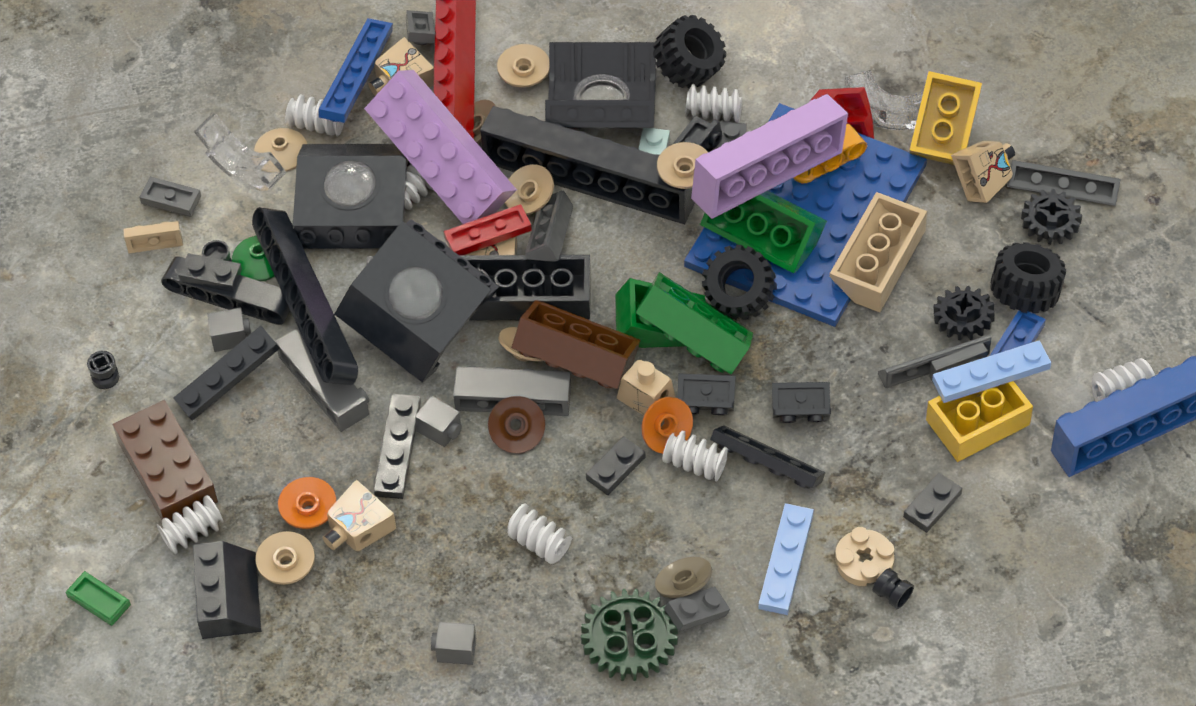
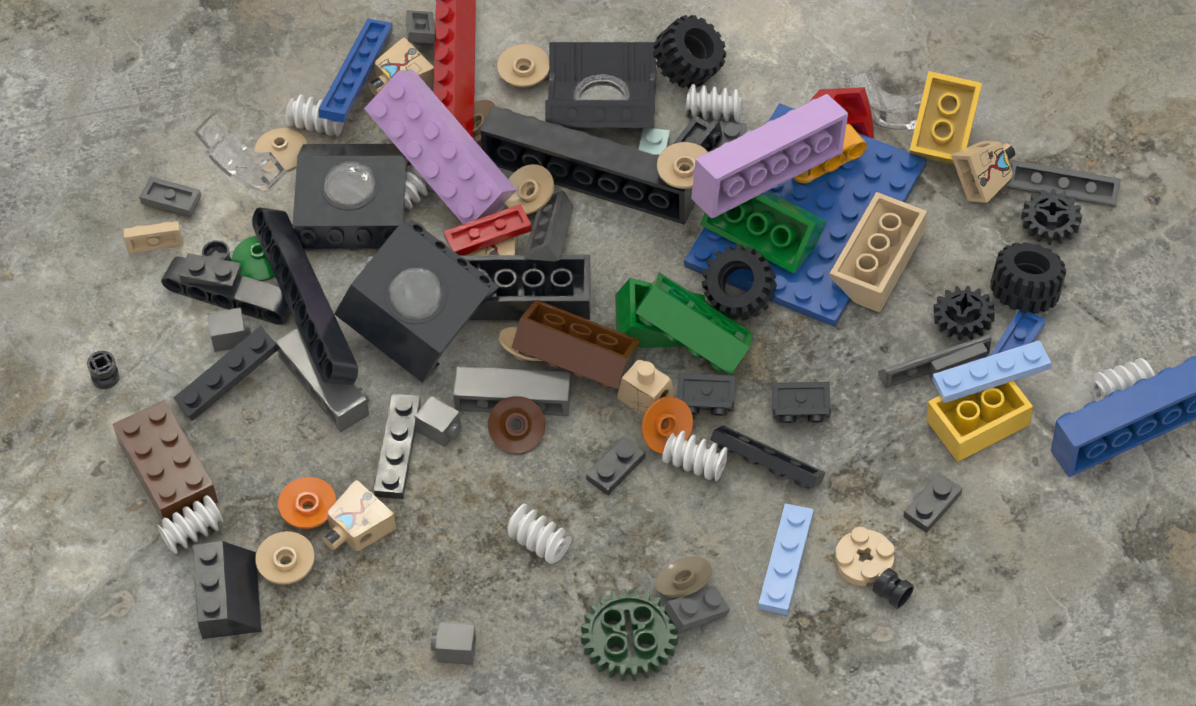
green tile [65,571,131,626] -> none

